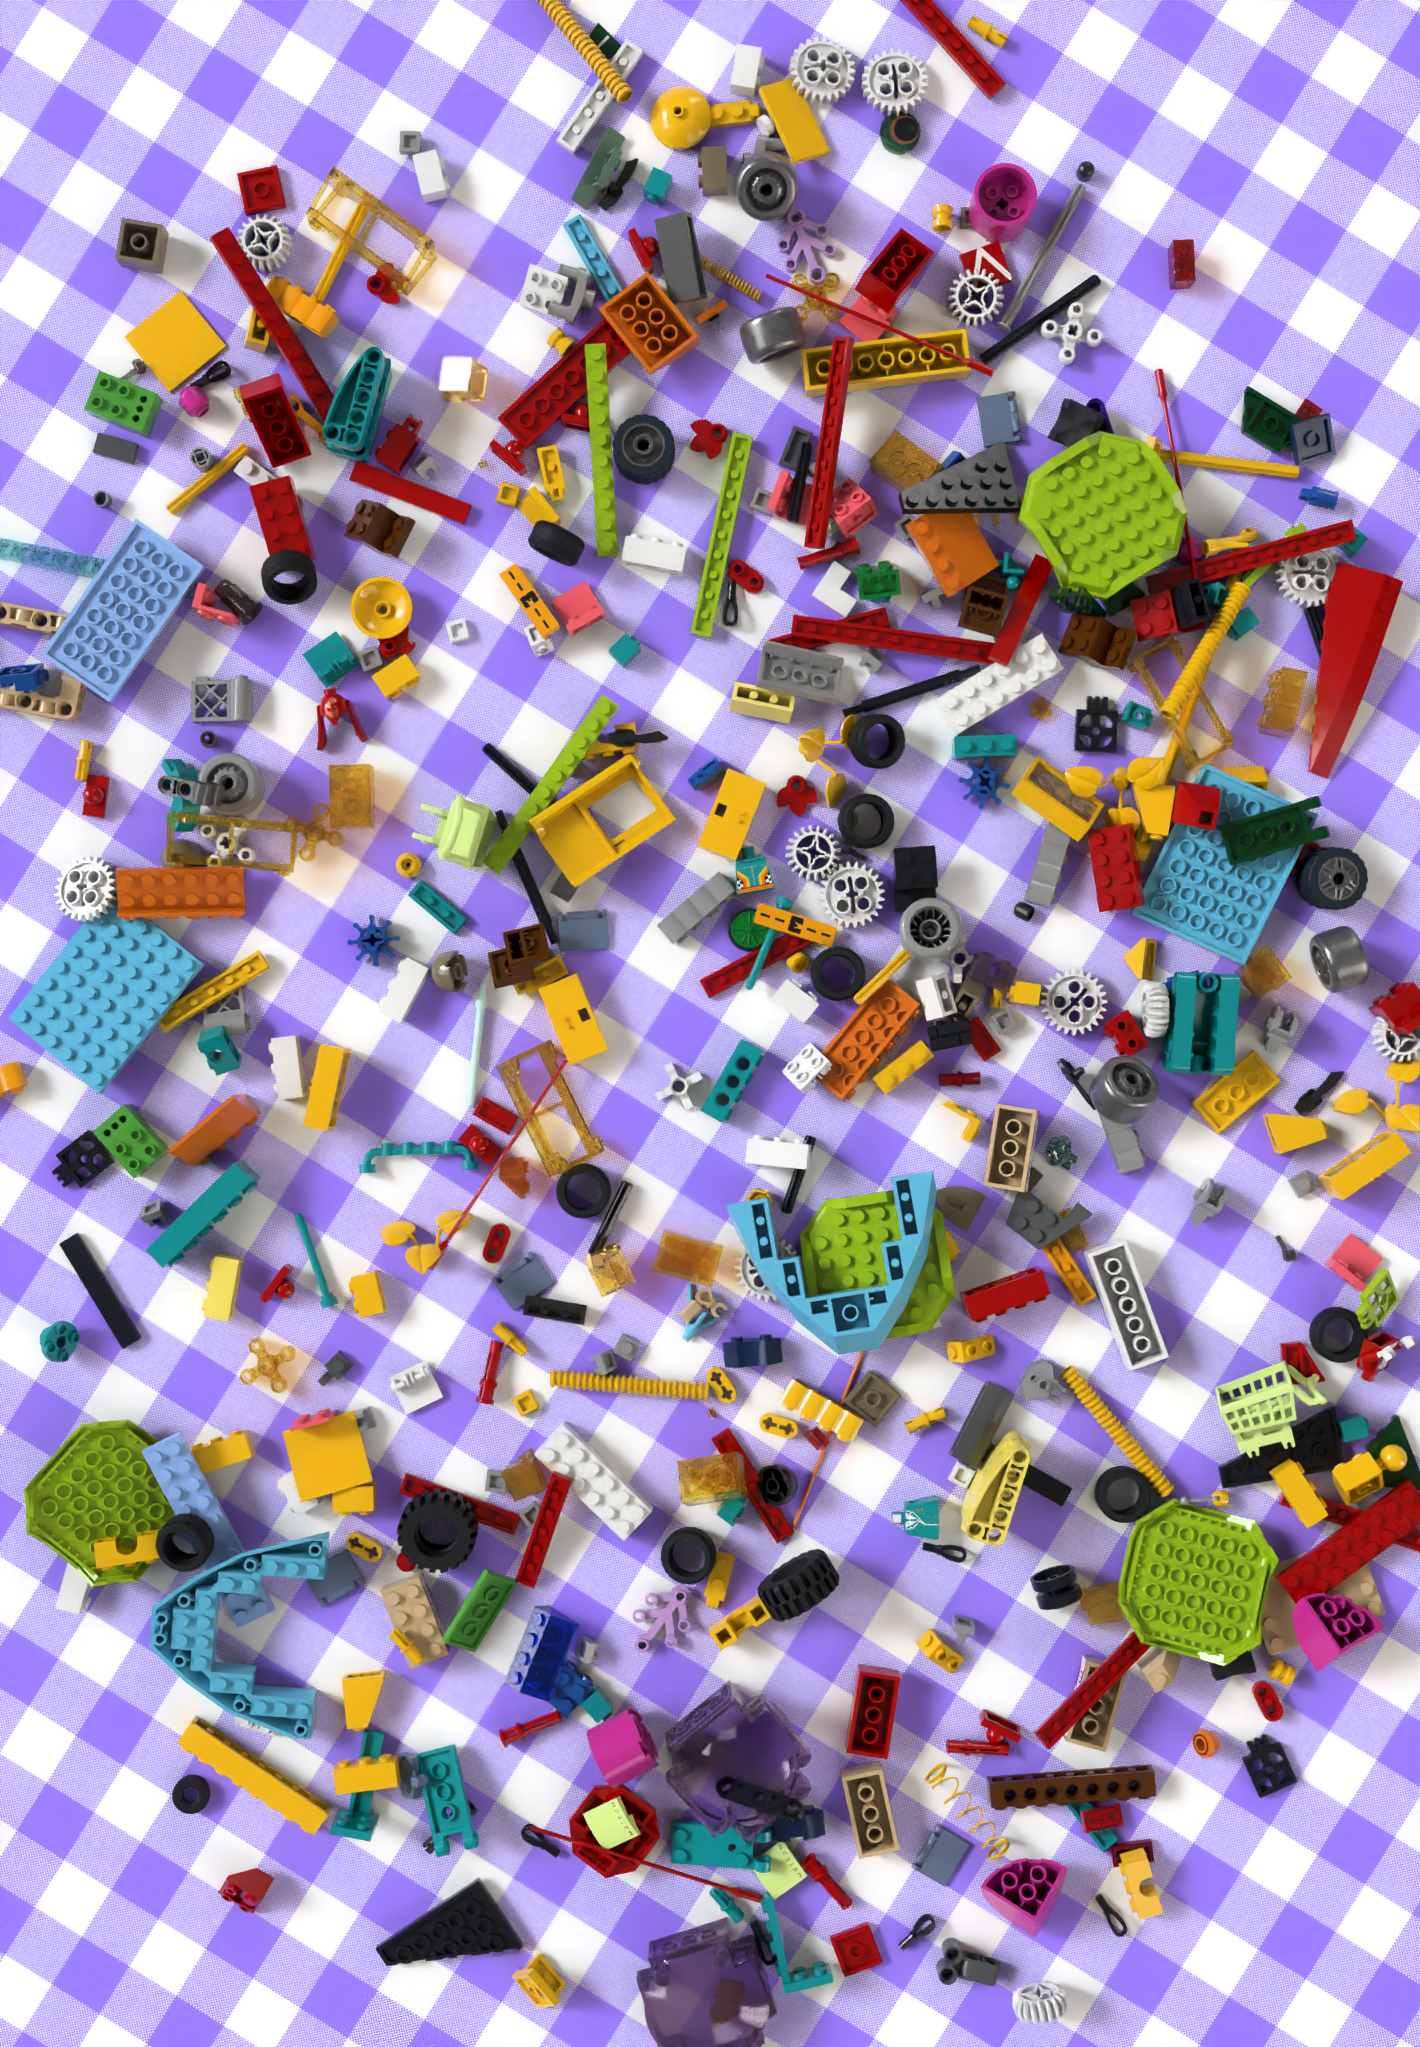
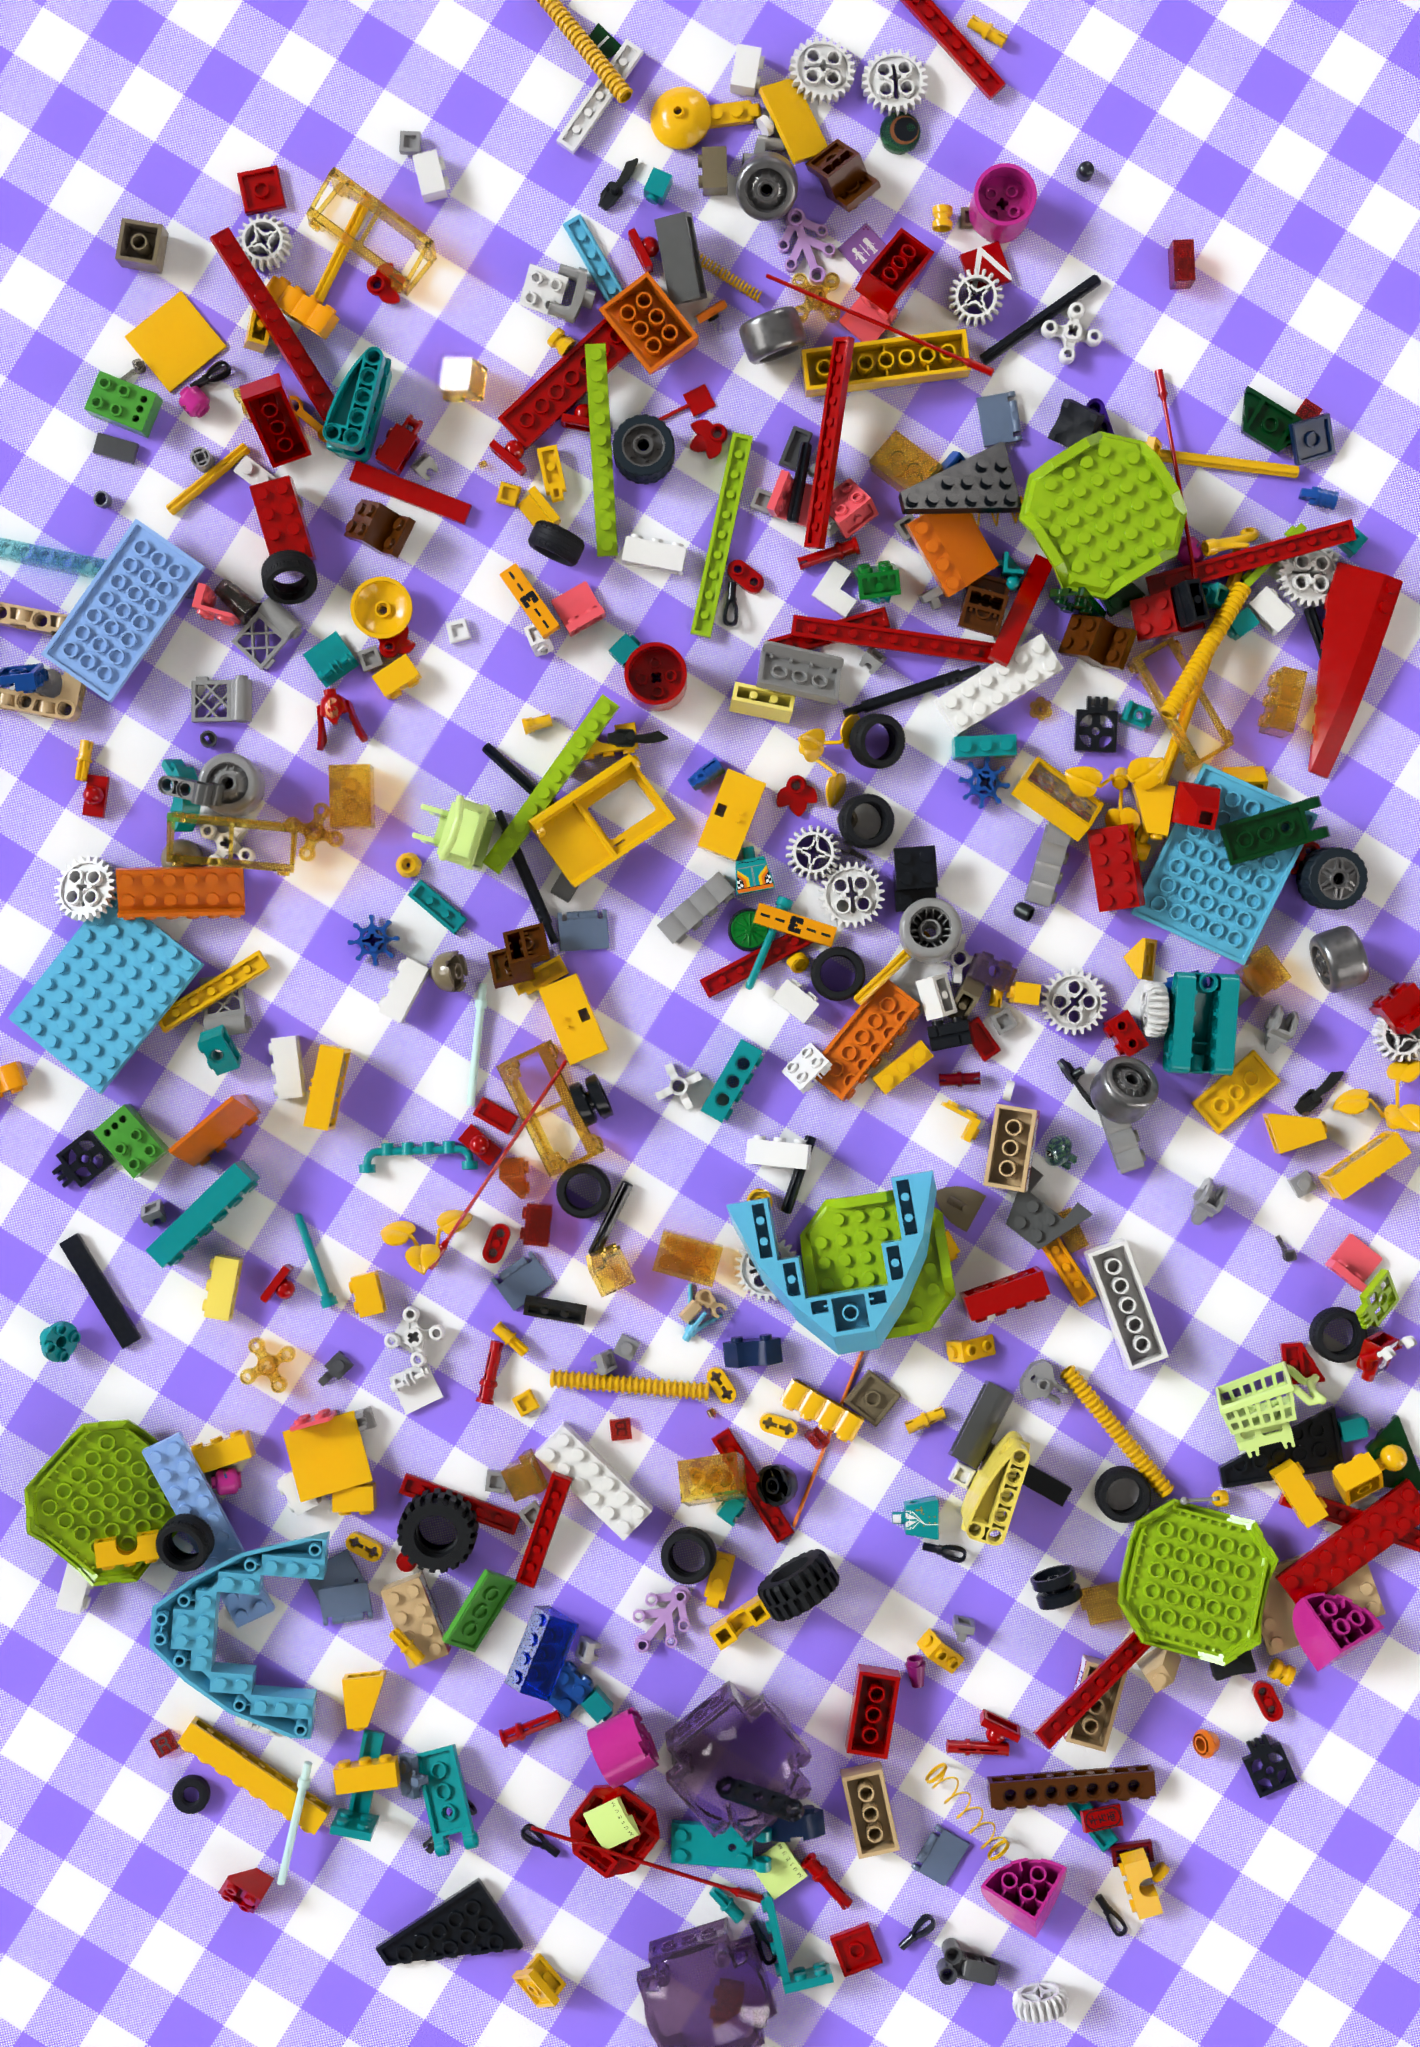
sand green bracket [570,126,625,210] -> none
light grey axle [996,183,1086,333] -> none
none -> clear red tile [150,1729,179,1759]
none -> dark pink head [211,1467,242,1495]
none -> light grey piece [231,597,303,670]
none -> light aqua bar [277,1761,313,1885]
none -> sand blue piece [318,1581,373,1626]
none -> white gear [384,1306,446,1368]
none -> clear red brick [520,1202,553,1247]
none -> yellow pin [522,713,553,735]
none -> black wheel [569,1074,614,1127]
none -> clear red tile [609,1417,632,1441]
none -> red brick [624,642,687,712]
none -> red piece [658,384,716,421]
none -> reddish brown bracket [805,139,881,212]
none -> medium lavender sticker [837,223,886,276]
none -> magenta cone [905,1655,926,1688]
none -> white tile [1002,1080,1015,1102]
none -> yellow tile [1150,1862,1170,1883]
none -> white brick [1244,586,1295,636]

